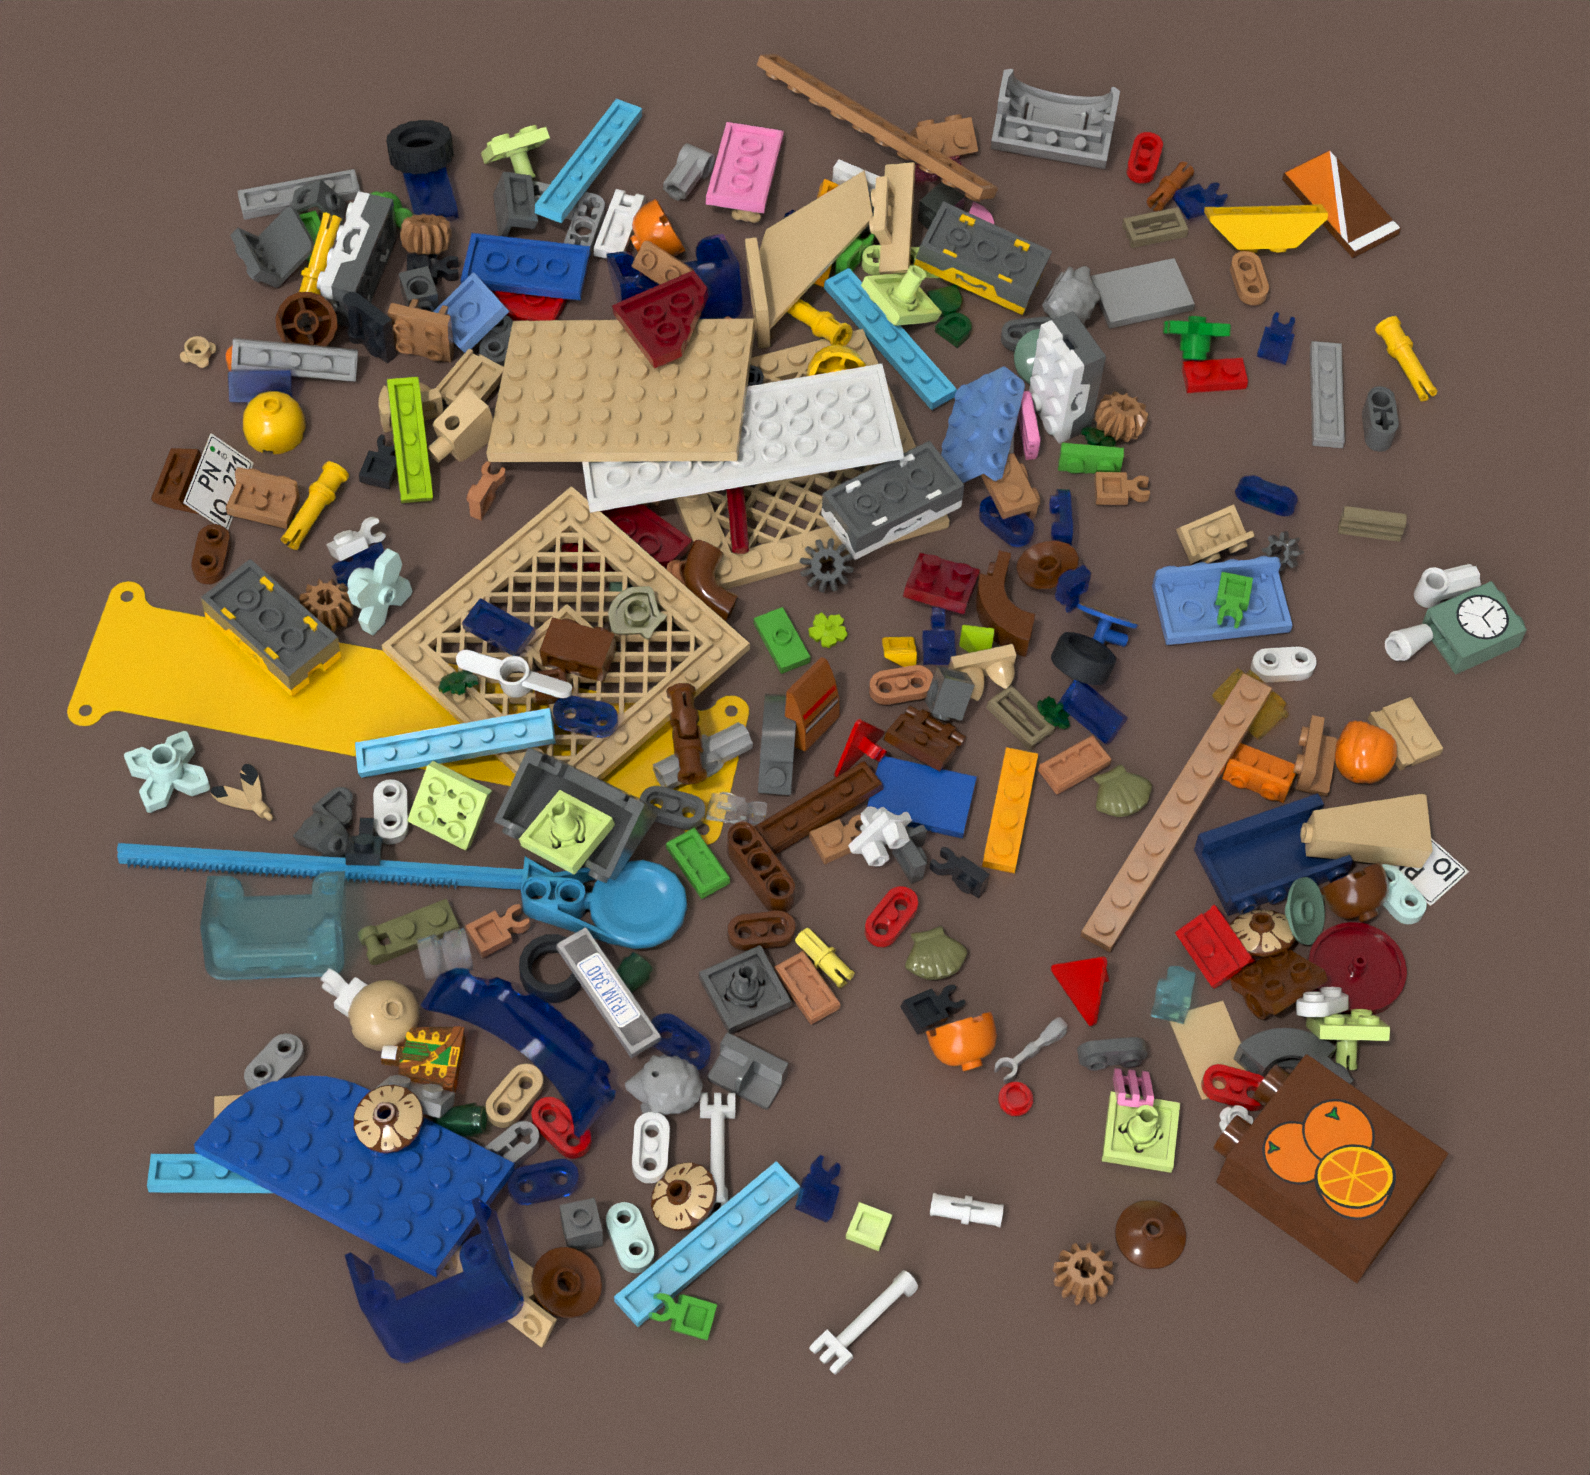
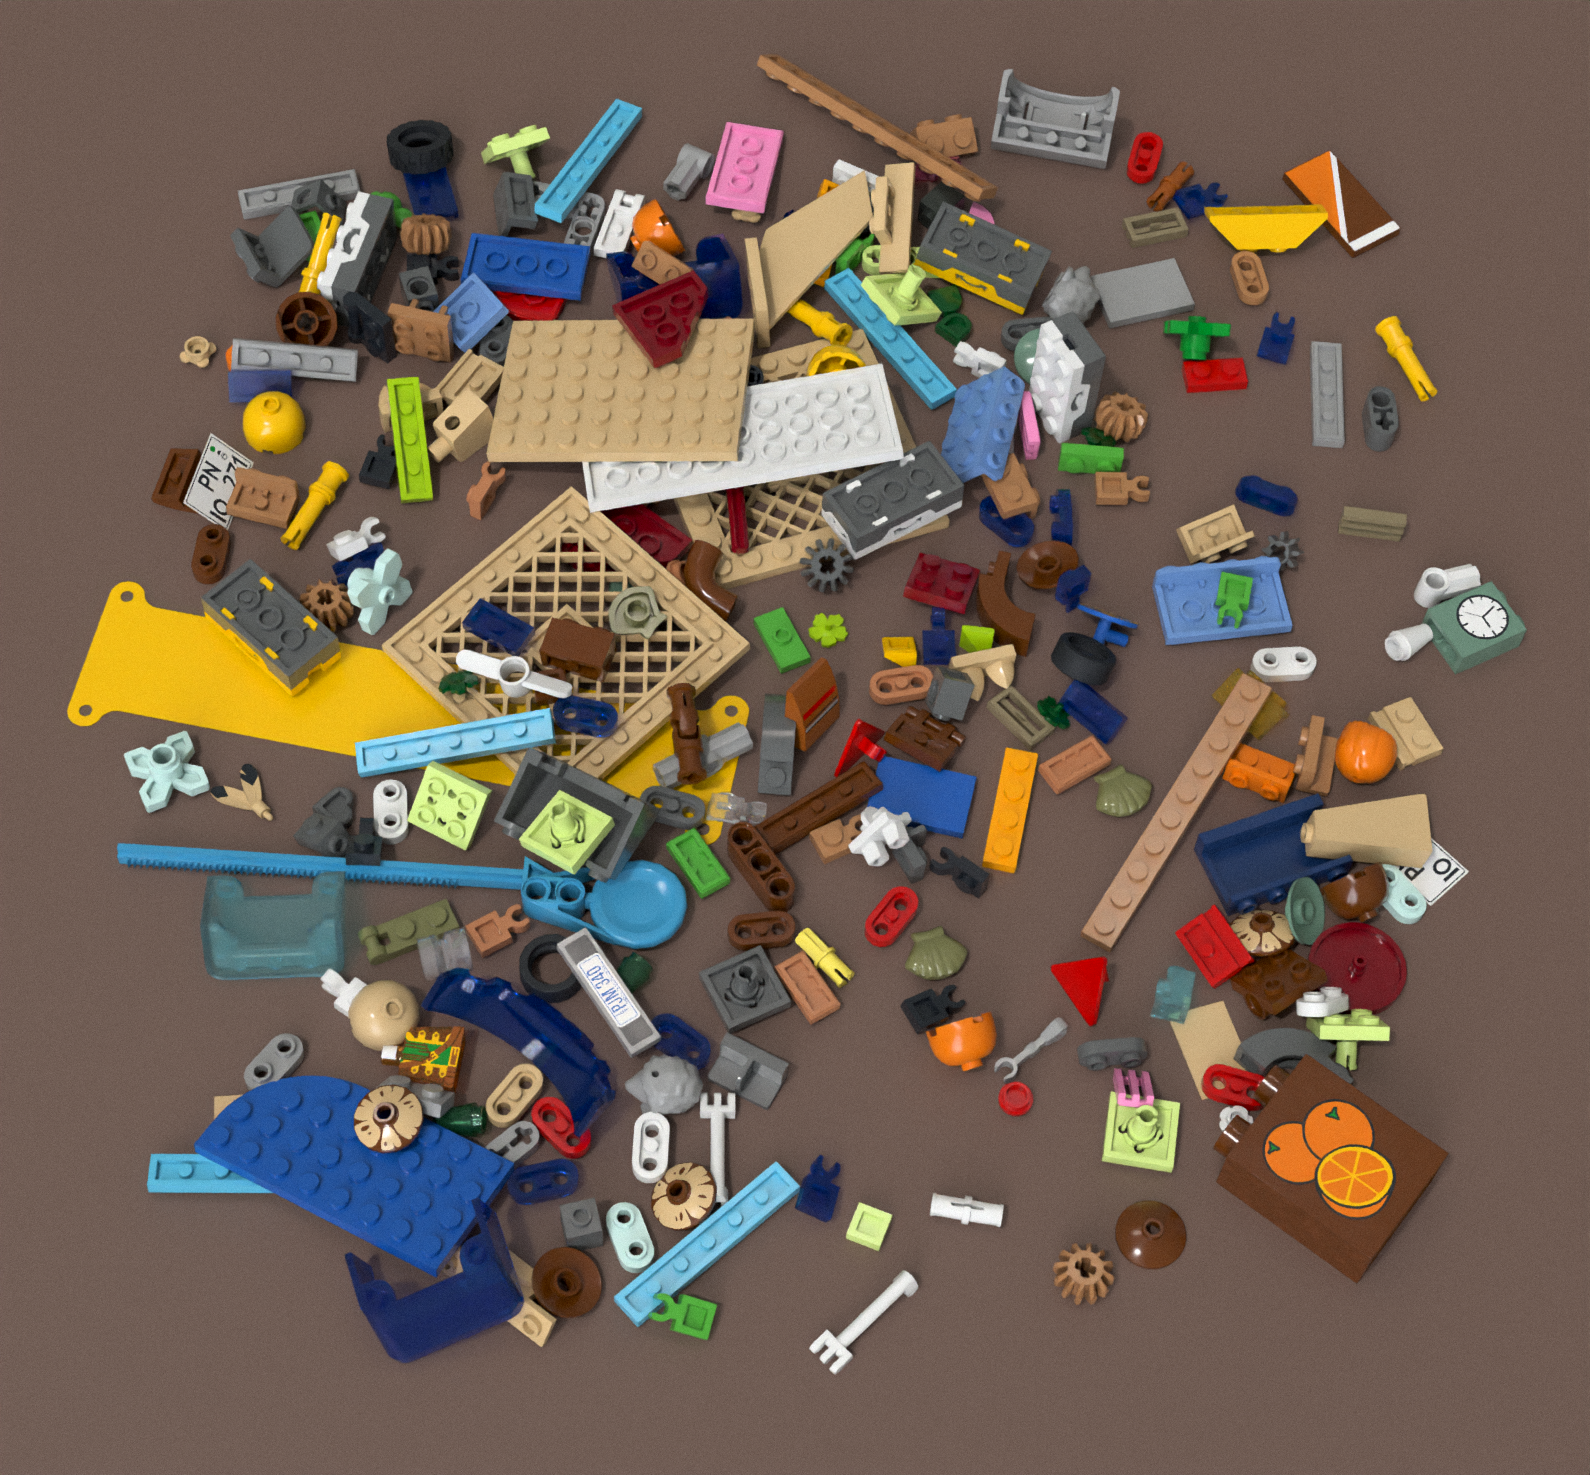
none -> white plate [953,341,1007,378]

